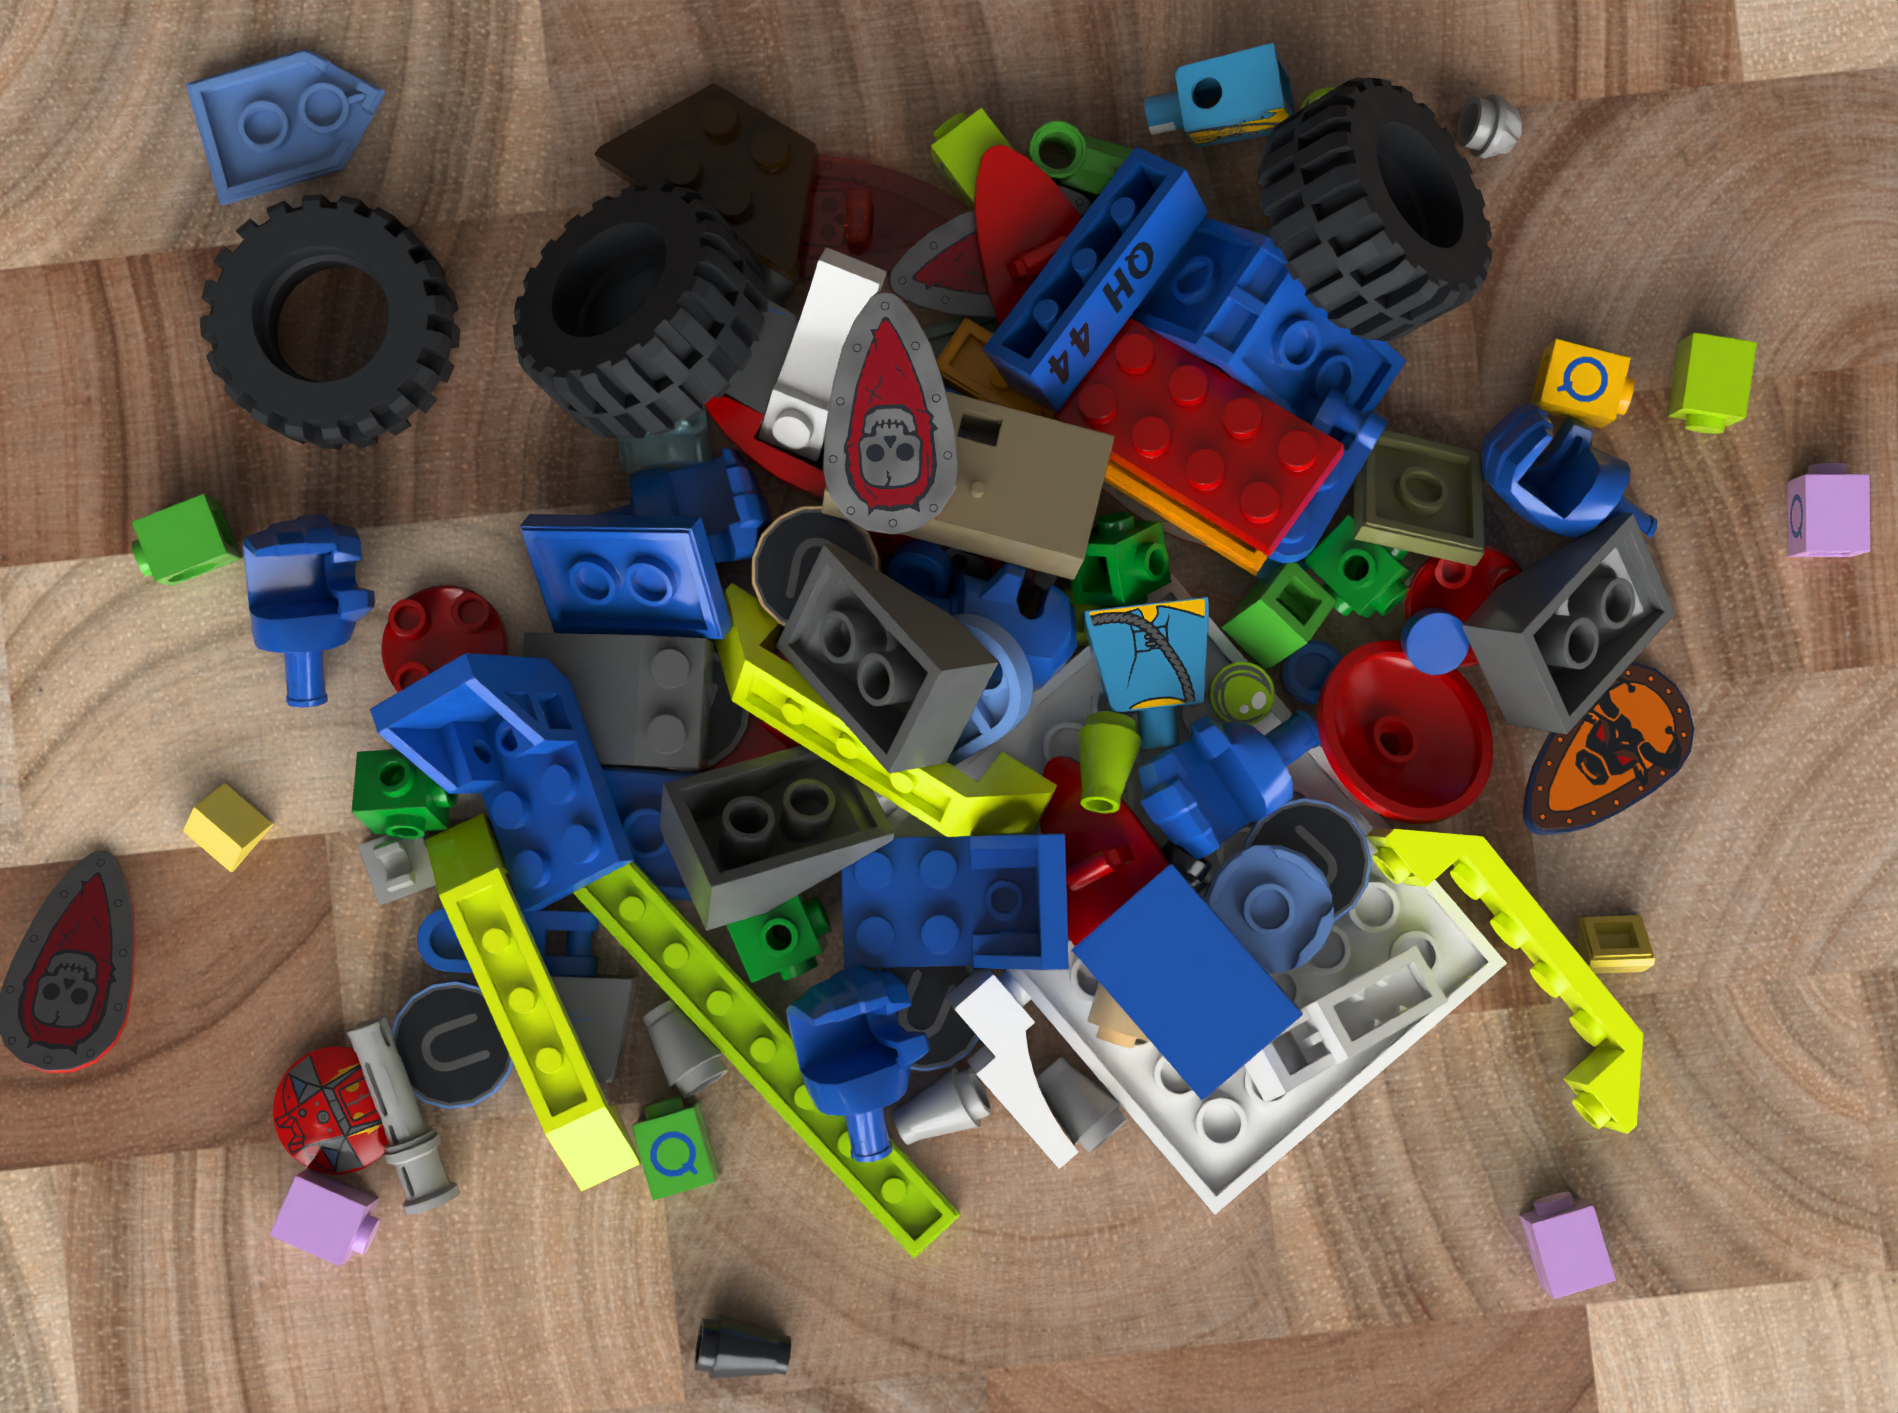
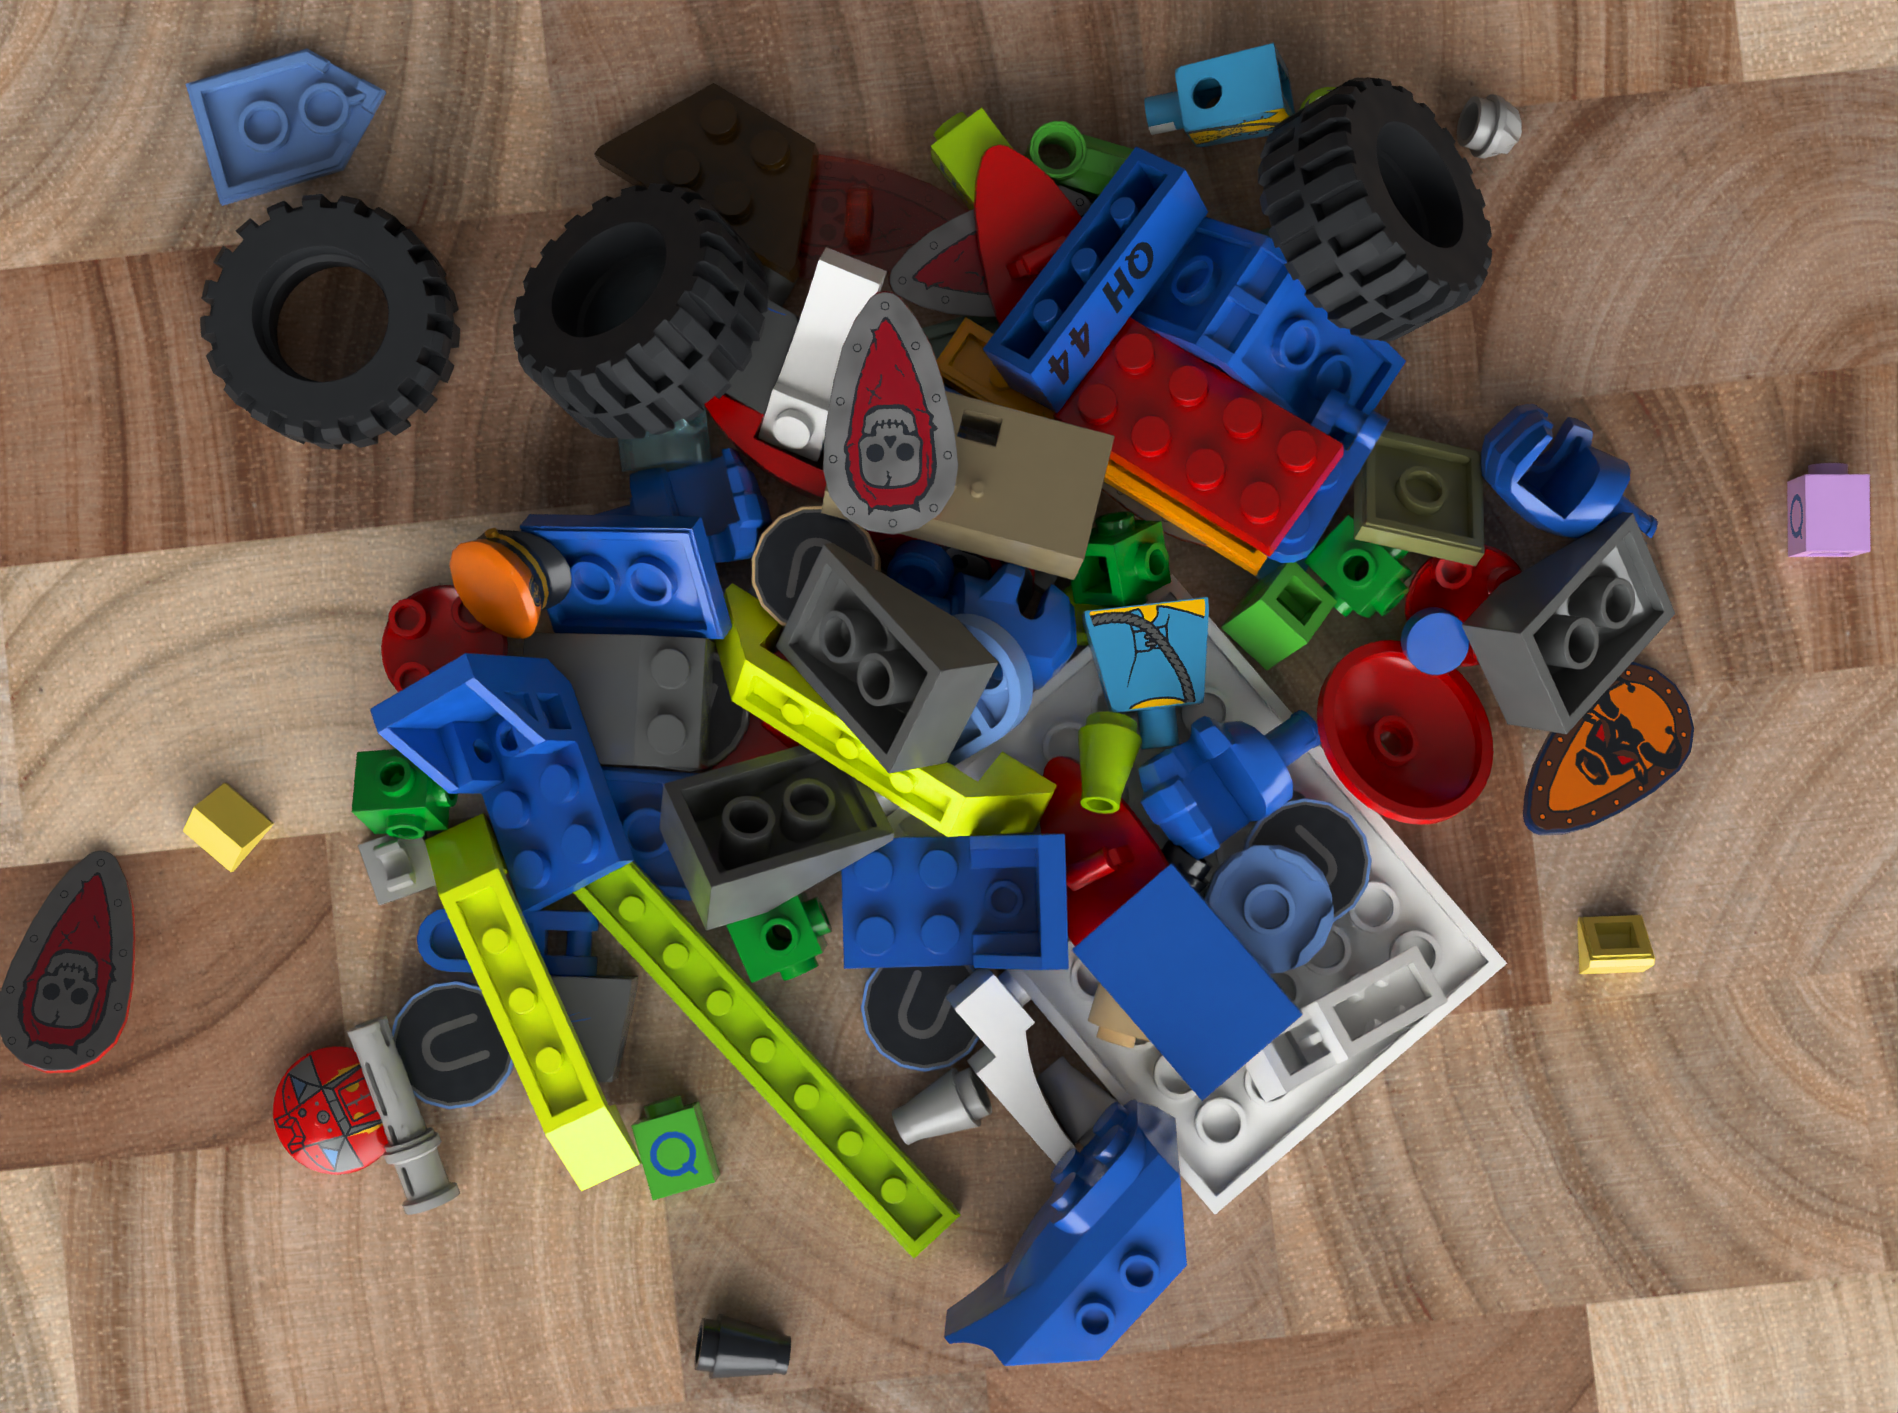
bright green brick [131,494,242,586] -> none
blue piece [243,514,376,708] -> none
lavender brick [269,1168,380,1266] -> none
light grey cone [642,999,728,1099] -> none
blue piece [786,965,930,1162] -> none
lime tile [1208,662,1275,725] -> none
blue tile [1280,640,1343,705] -> none
neon yellow slope [1365,828,1644,1134] -> none
lavender brick [1519,1192,1616,1299] -> none
yellow brick [1530,339,1635,428] -> none
lime brick [1667,332,1757,434] -> none
none -> orange piece [449,528,571,639]
none -> blue slope [944,1099,1187,1366]

